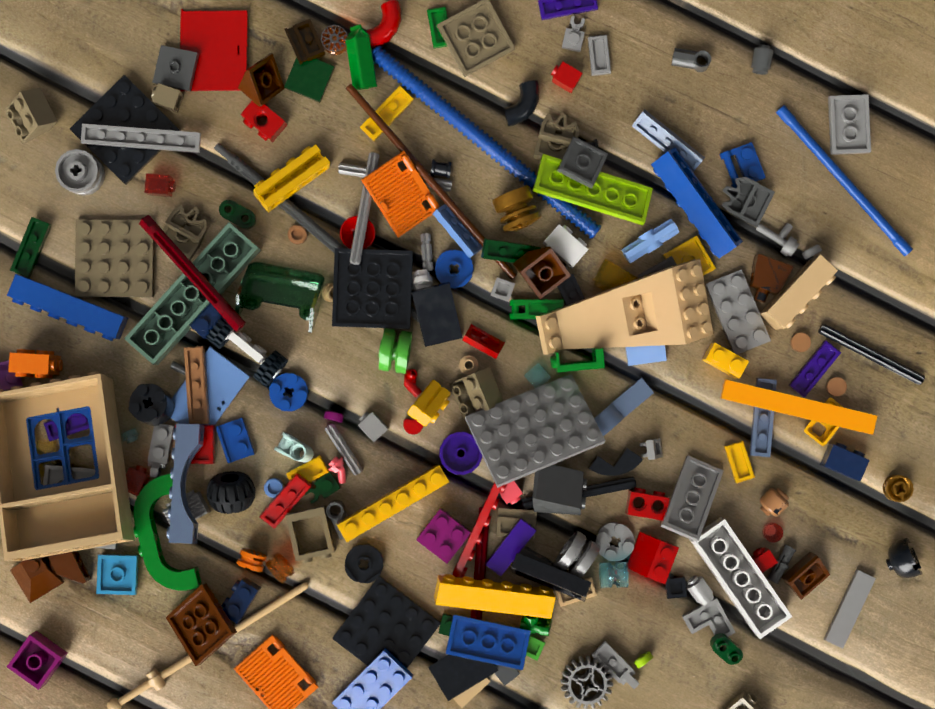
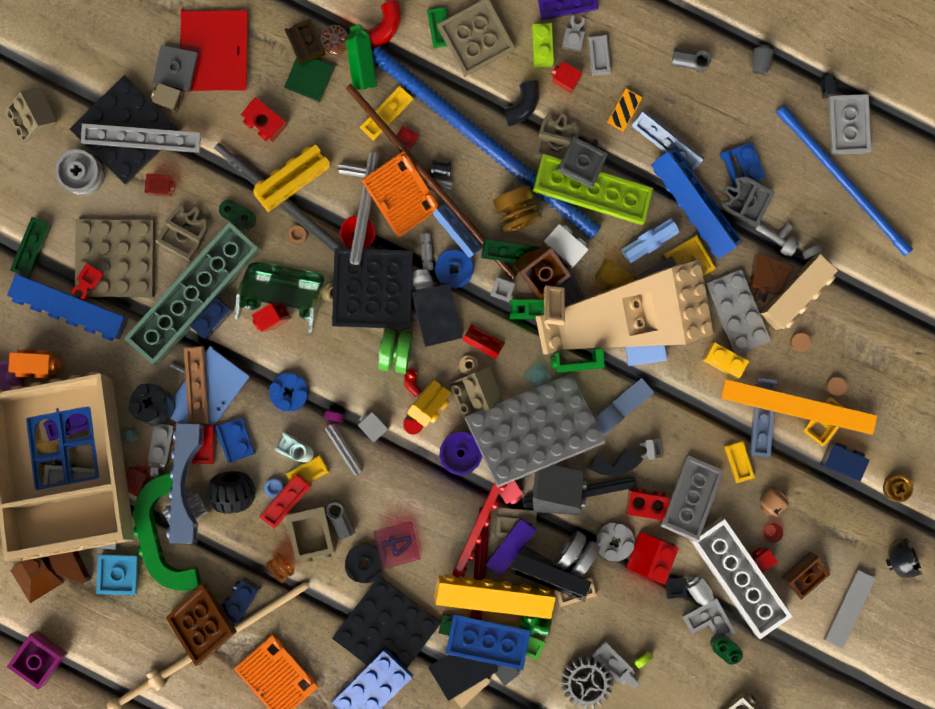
dark red piece [139,215,246,332] -> none
black plate [206,317,288,387] -> none
orange wheel [236,548,267,572] -> none
reddish brown slope [238,53,285,106] -> none
dark green plate [305,472,341,504] -> none
coral plate [328,456,346,484] -> none
yellow brick [336,465,449,542] -> none
magenta brick [416,507,471,564] -> none
clear light blue wheel [599,562,629,588] -> none
dark grey pin [767,544,796,584] -> none
dark purple tile [789,340,841,398] -> none
black axle [818,324,925,385] -> none
none -> red plate [72,263,105,300]
none -> red brick [251,302,292,332]
none -> clear pink tile [374,521,420,569]
none -> red plate [396,125,420,151]
none -> lime brick [531,23,554,68]
none -> tan tile [544,286,565,325]
none -> light orange tile [607,89,643,132]
none -> black plate [820,75,837,99]

